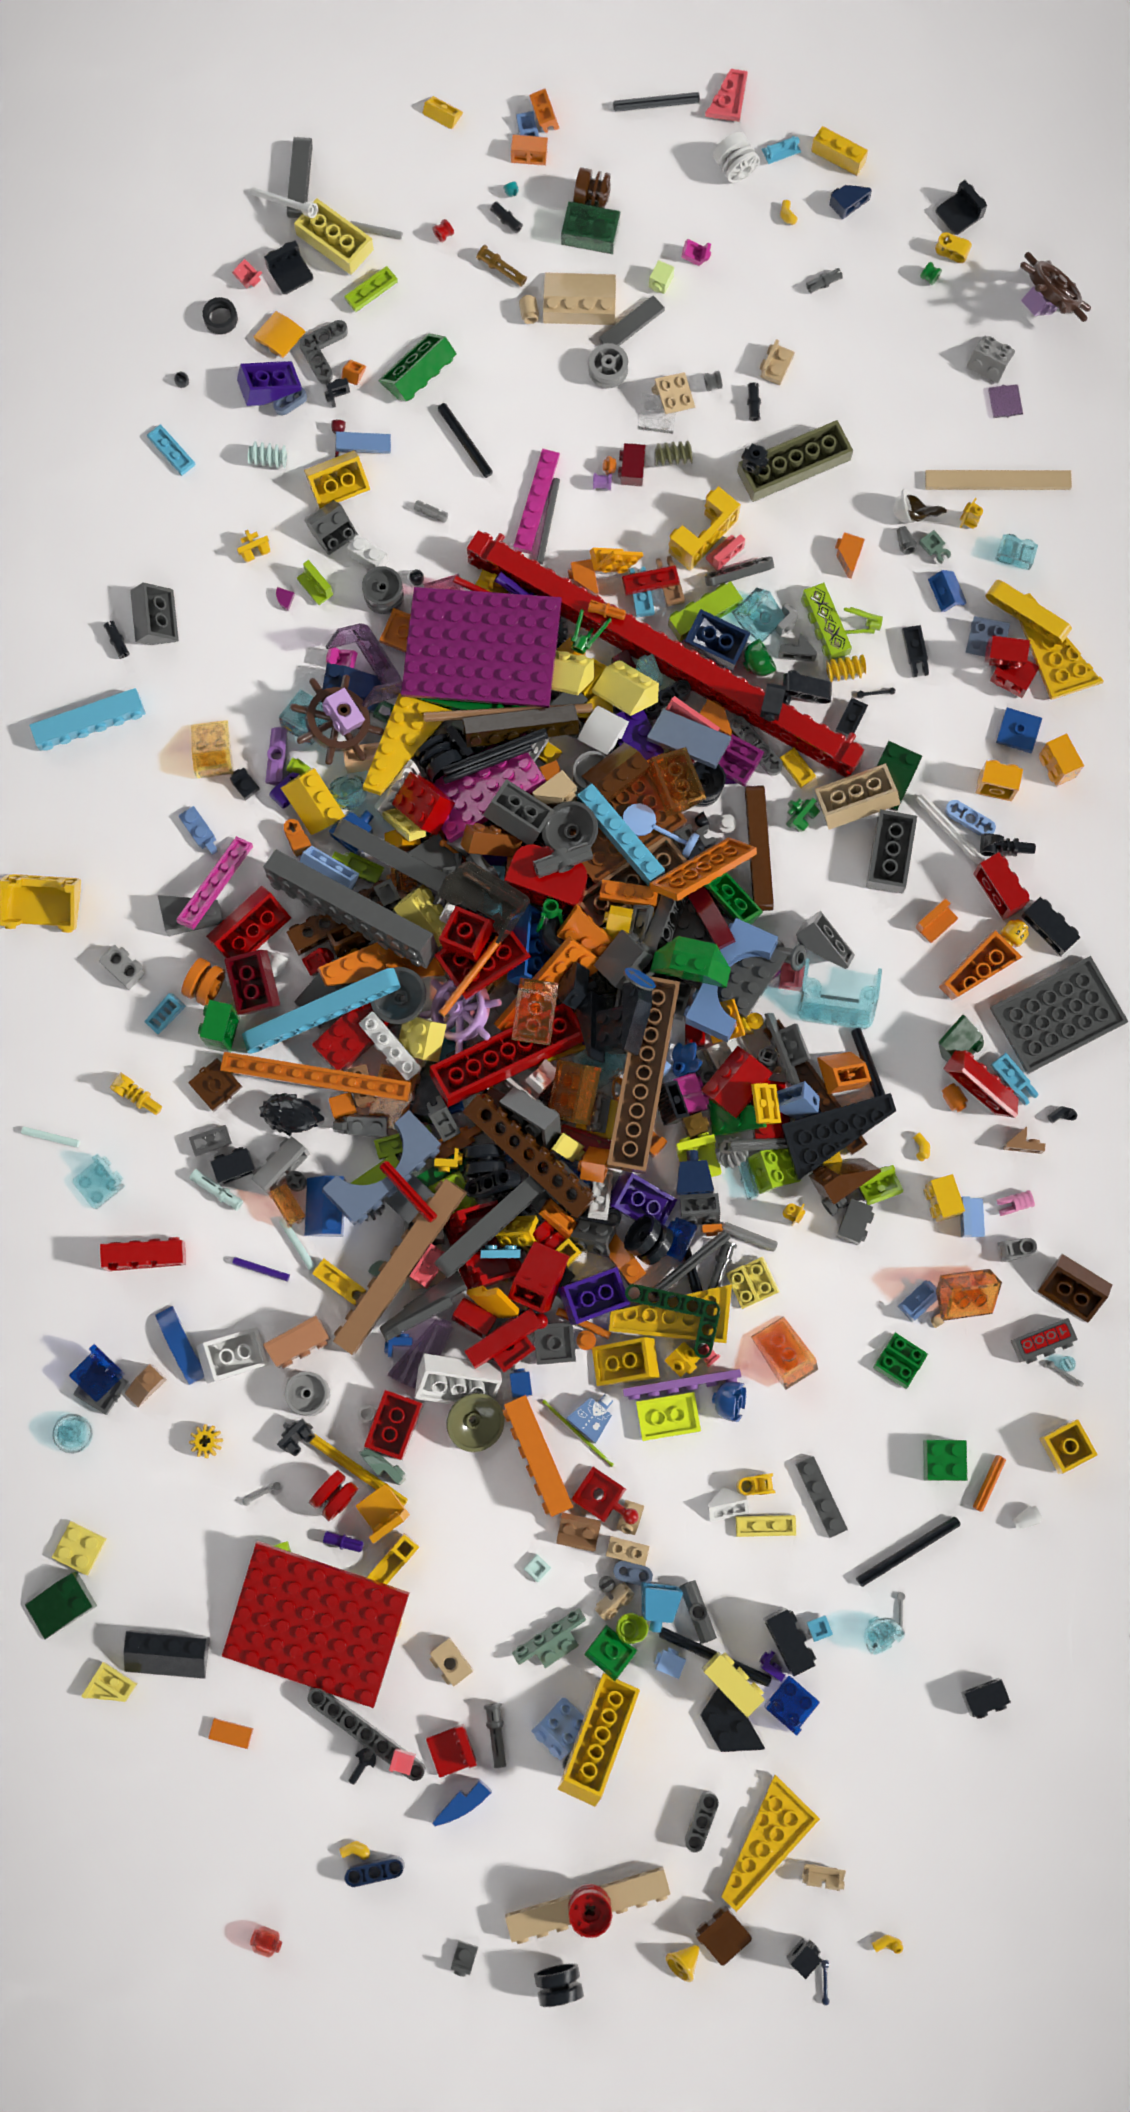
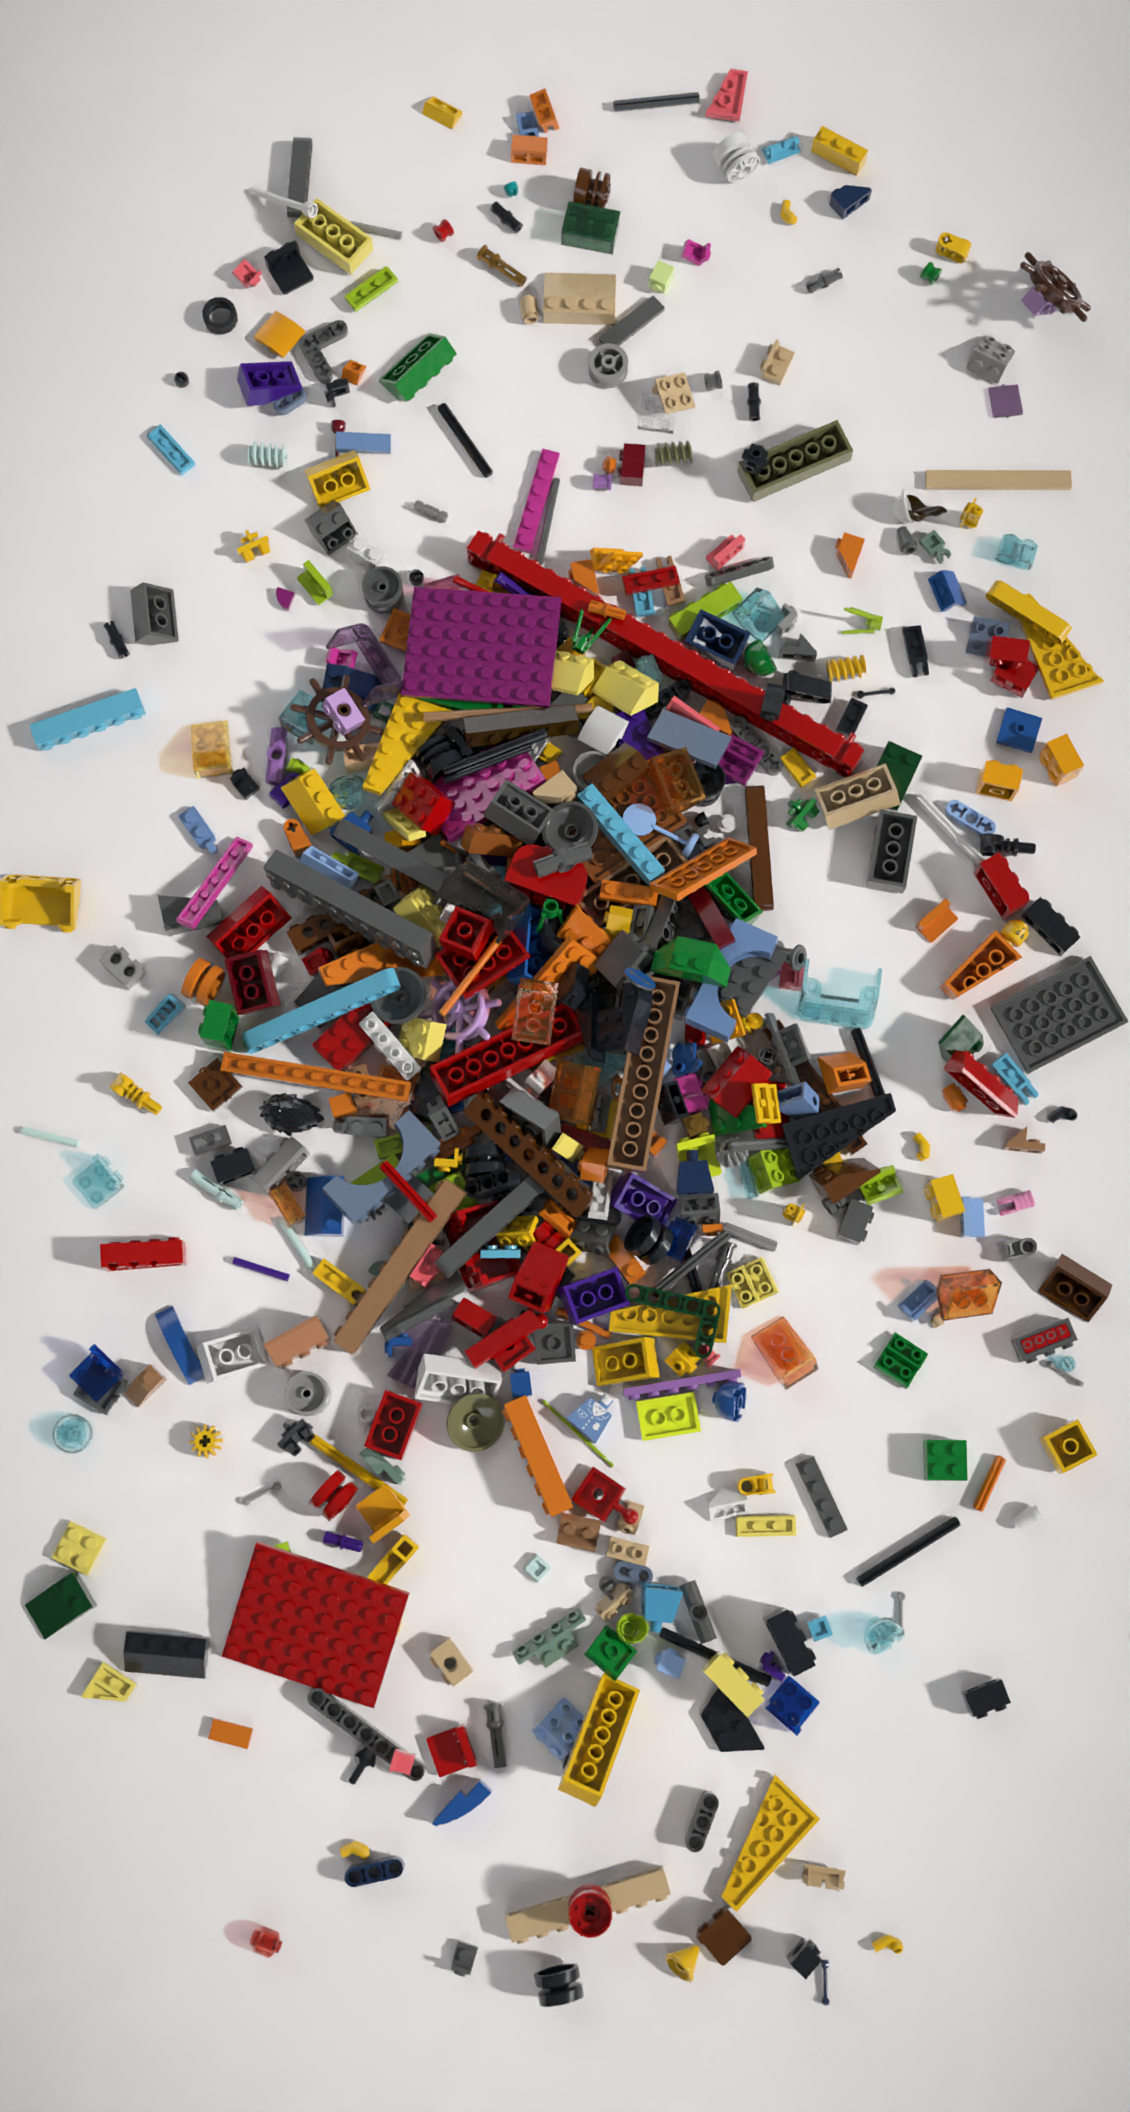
light orange slope [466,1286,520,1318] -> none
yellow plate [668,486,741,571] -> none
dark grey slope [796,910,855,969] -> none
lime brick [801,583,852,662] -> none
black bracket [935,180,987,235] -> none

